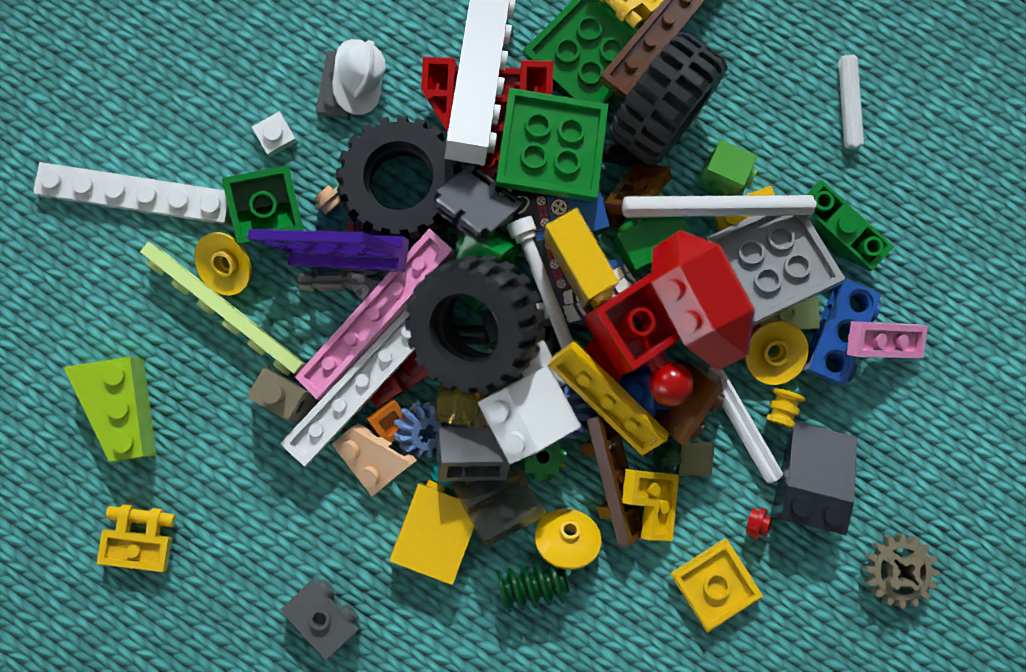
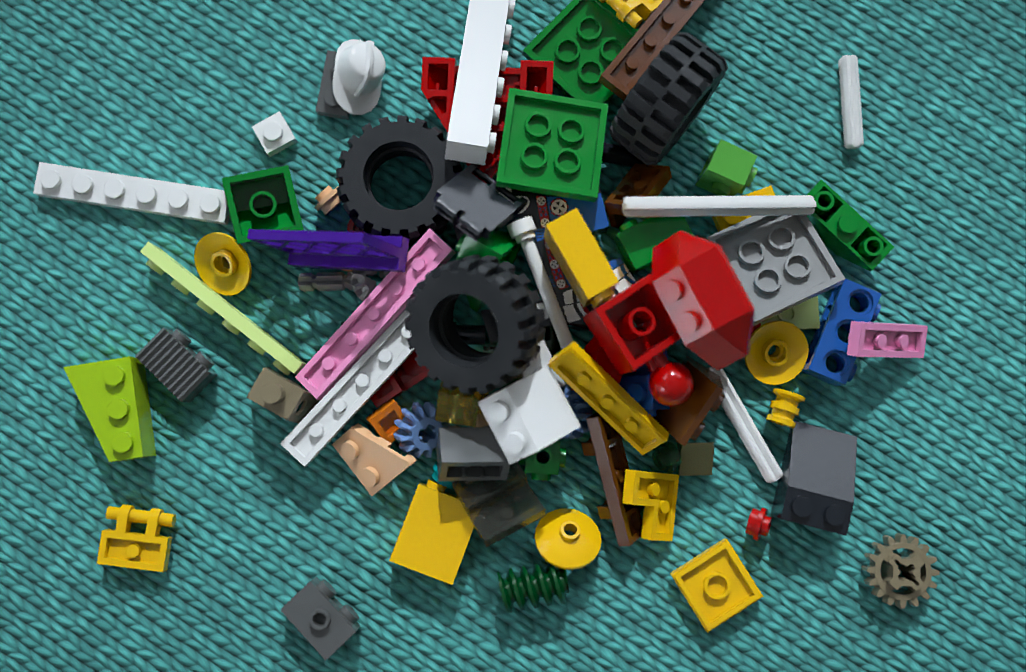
none -> dark grey brick [135,327,217,403]

